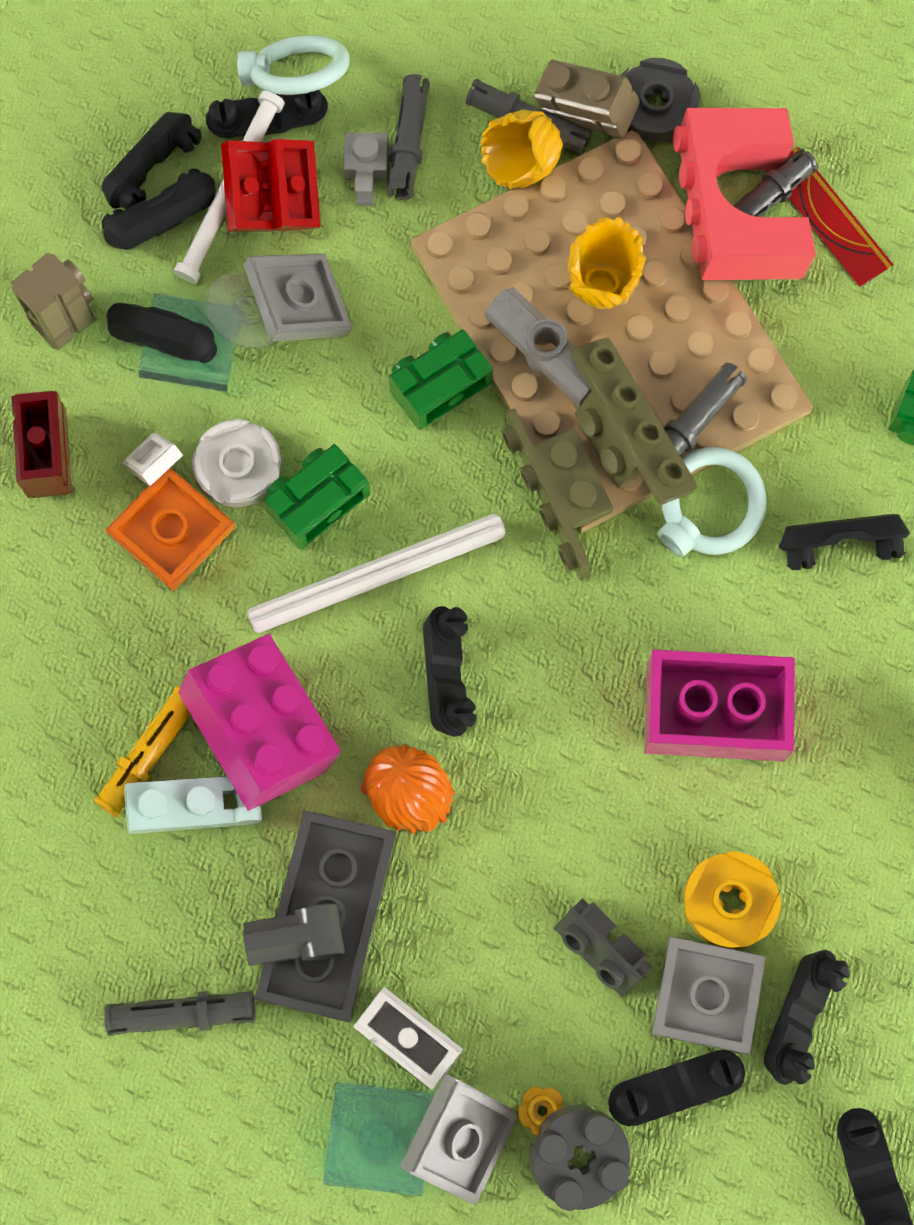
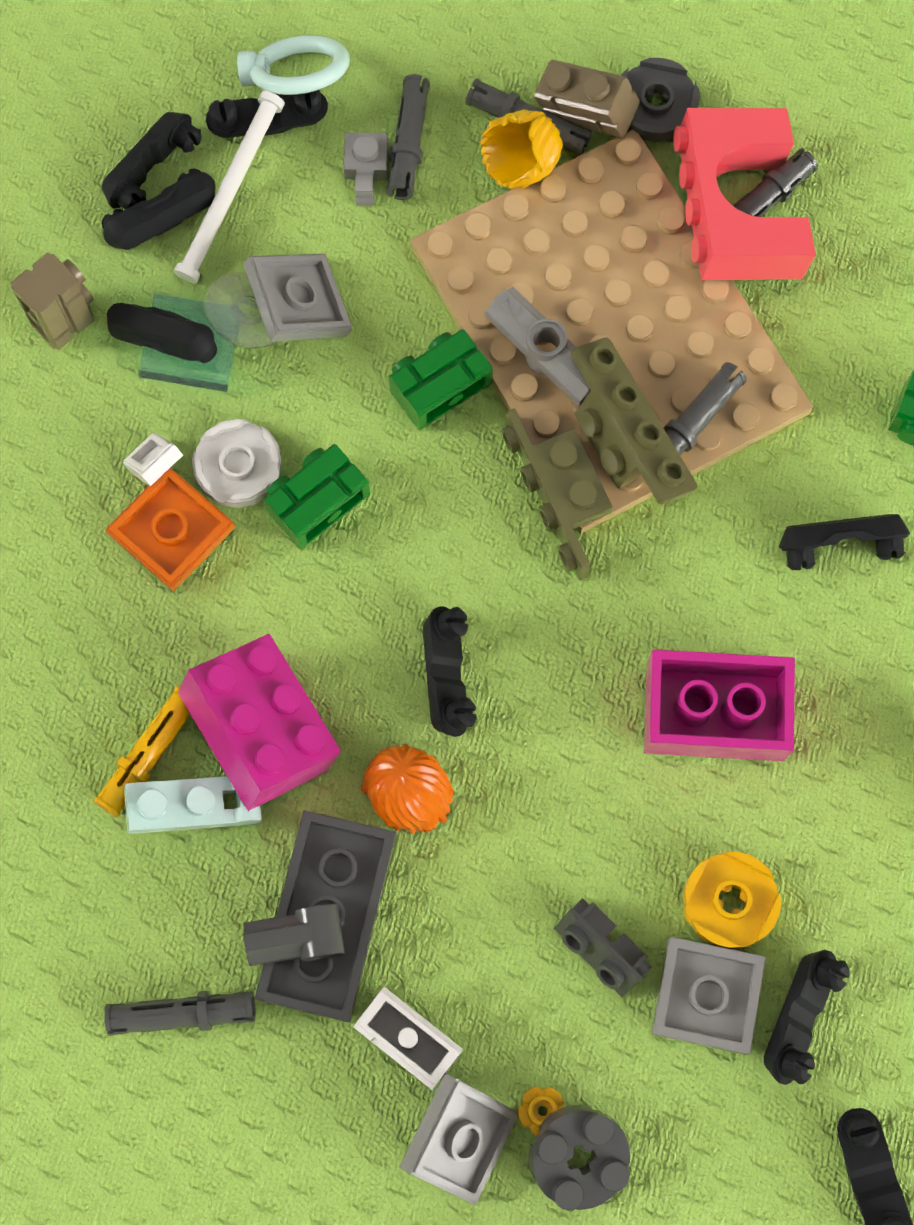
dark red brick [11,390,72,498] -> none
red slope [221,139,321,232] -> none
white axle [248,513,505,633] -> none
clear light blue plate [323,1082,434,1196] -> none
yellow hair [568,217,646,309] -> none
black piece [608,1050,745,1126] -> none
light aqua piece [657,447,767,558] -> none
red sticker [766,147,894,287] -> none

